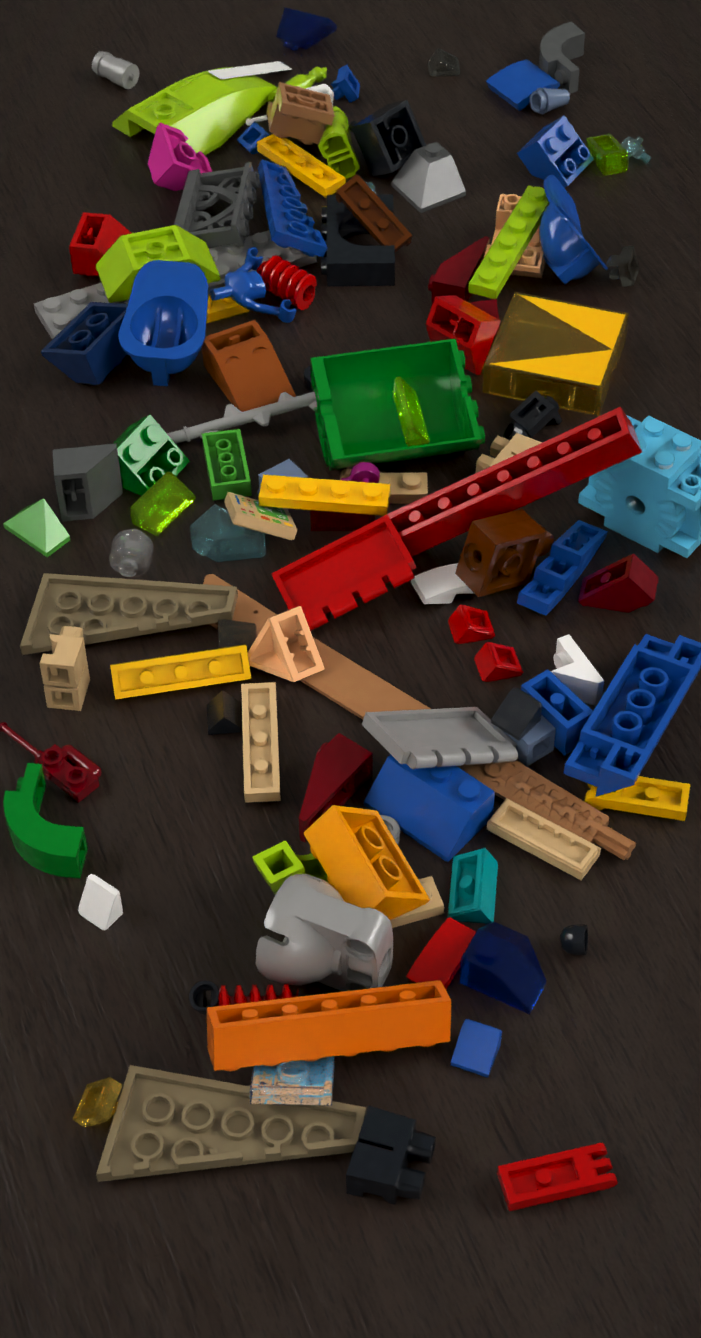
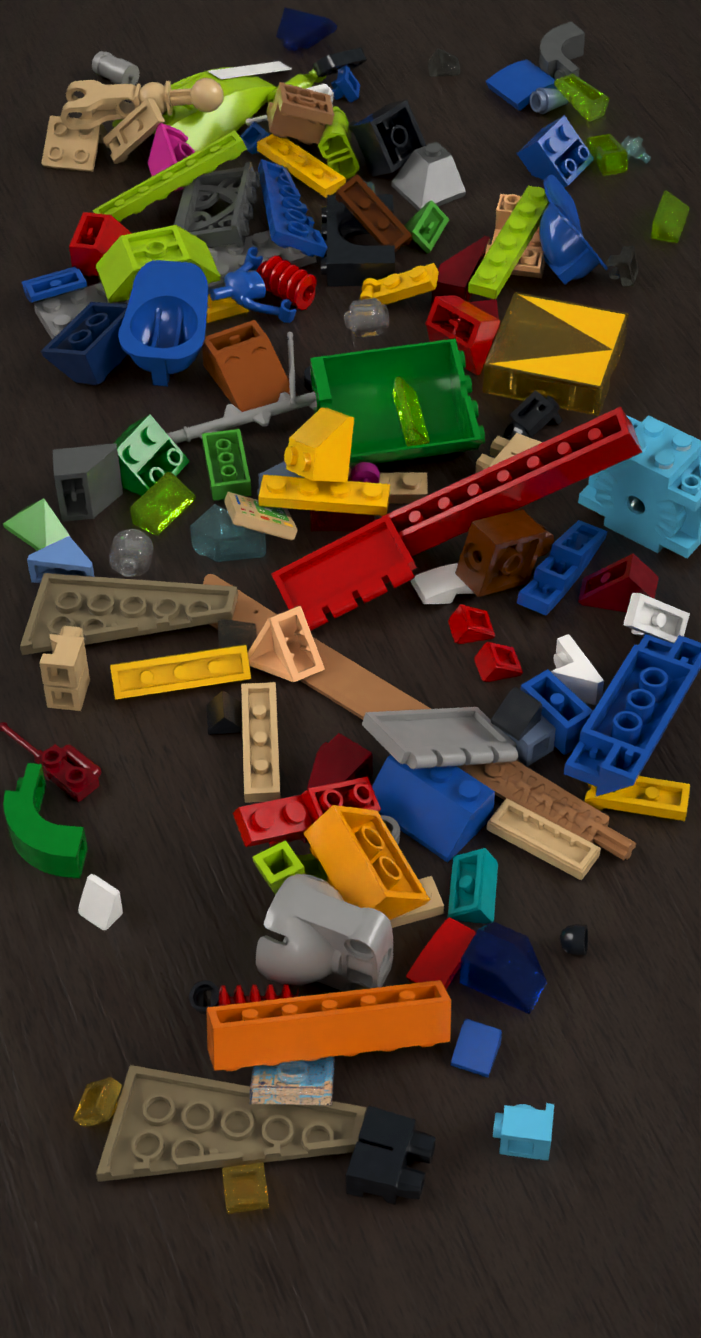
red hinge [497,1143,618,1211] -> none
none -> blue slope [21,266,87,303]
none -> medium blue slope [27,536,95,583]
none -> tan bracket [42,116,108,172]
none -> tan piece [61,78,224,130]
none -> lime plate [93,130,247,223]
none -> tan plate [103,98,165,164]
none -> clear yellow plate [222,1162,269,1214]
none -> red slope [233,777,381,847]
none -> yellow slope [284,407,354,482]
none -> light grey piece [287,332,296,408]
none -> black beam [312,48,367,78]
none -> clear head [344,298,389,338]
none -> yellow plate [359,263,439,309]
none -> bright green slope [404,200,449,254]
none -> medium azure brick [493,1103,555,1161]
none -> clear neon green slope [554,73,610,122]
none -> white slope [623,593,690,644]
none -> clear neon green slope [651,190,690,243]

